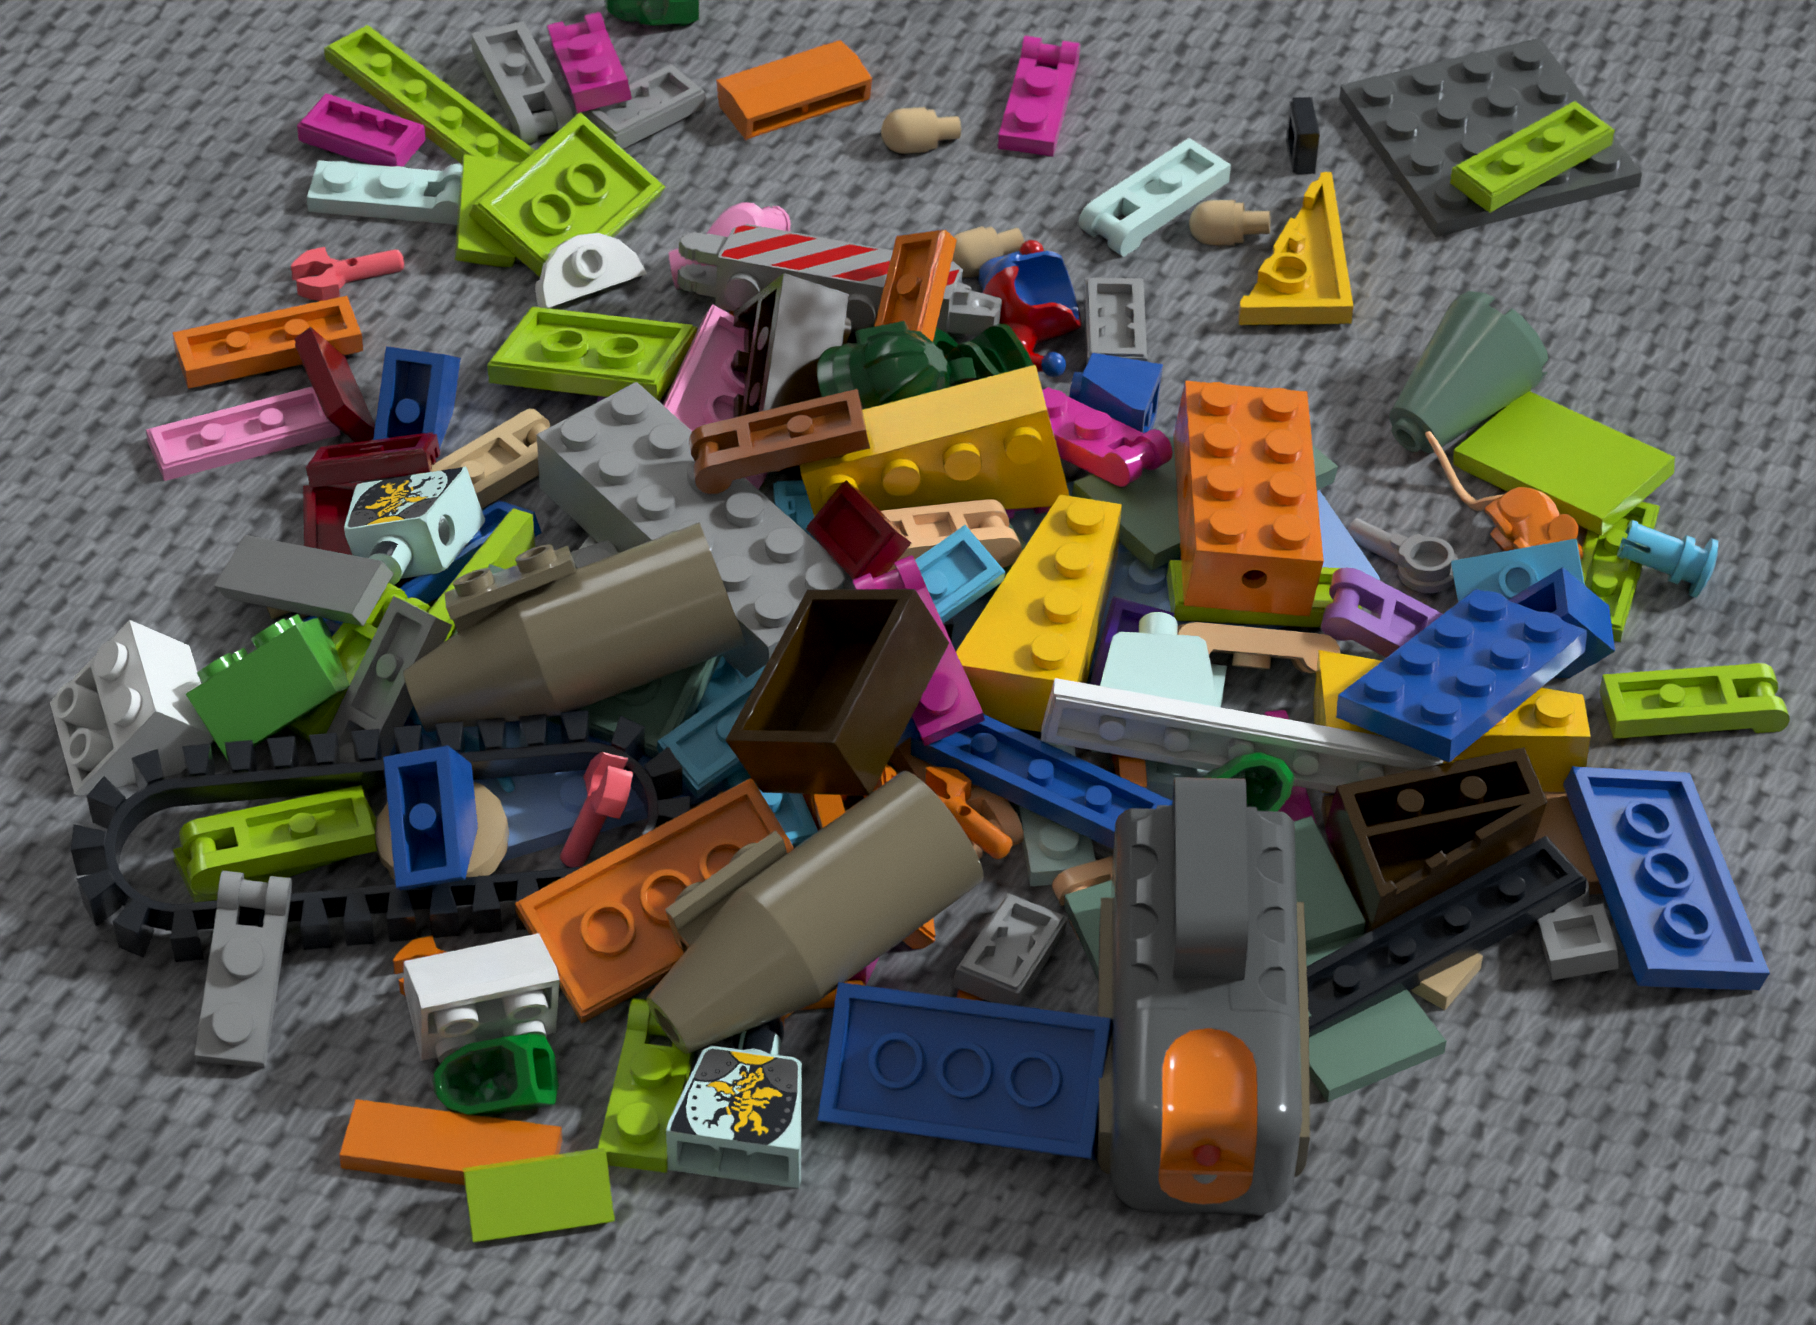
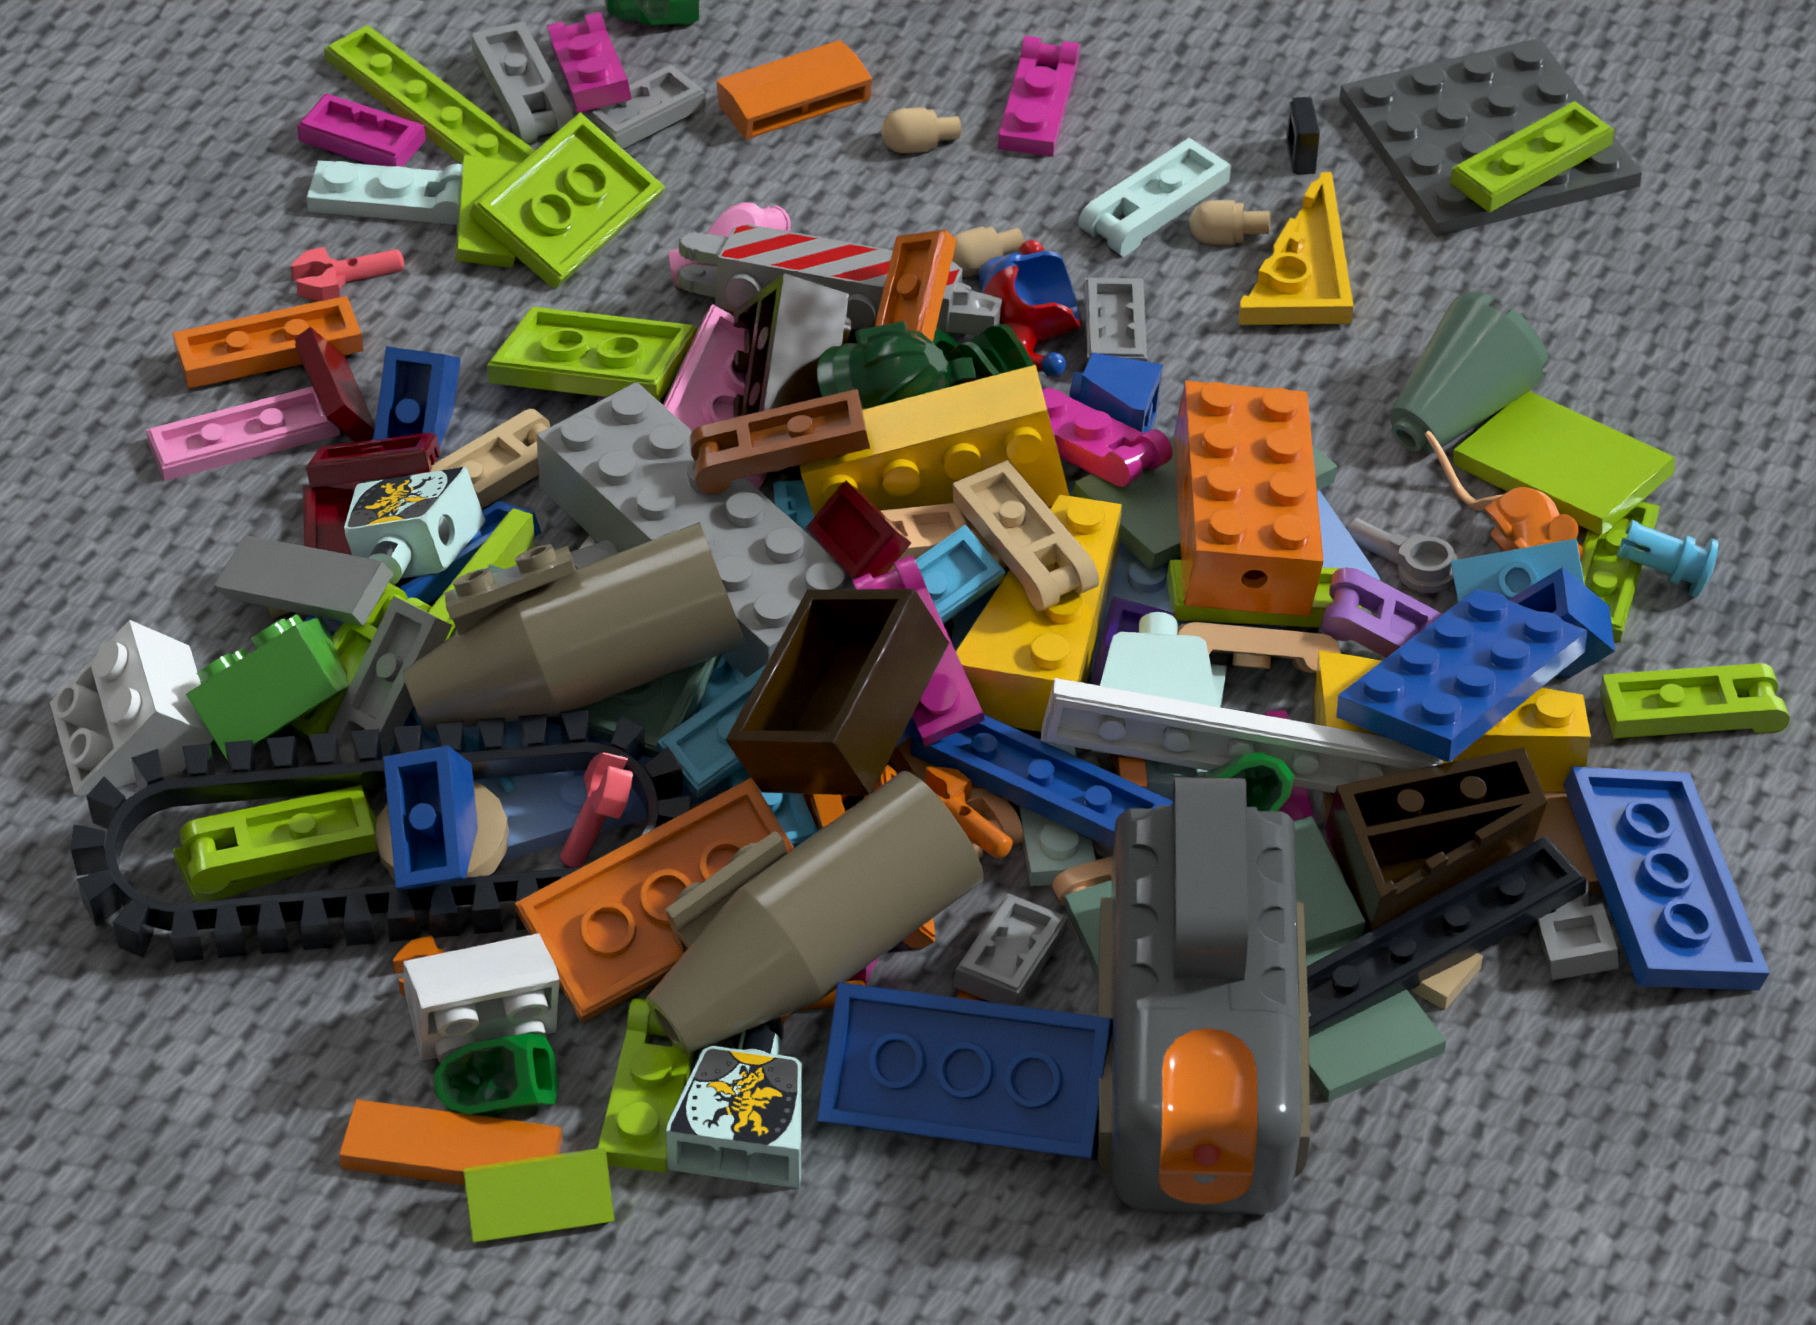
light grey plate [194,871,292,1068] -> none
white plate [535,233,647,308] -> none
none -> tan plate [952,460,1099,611]

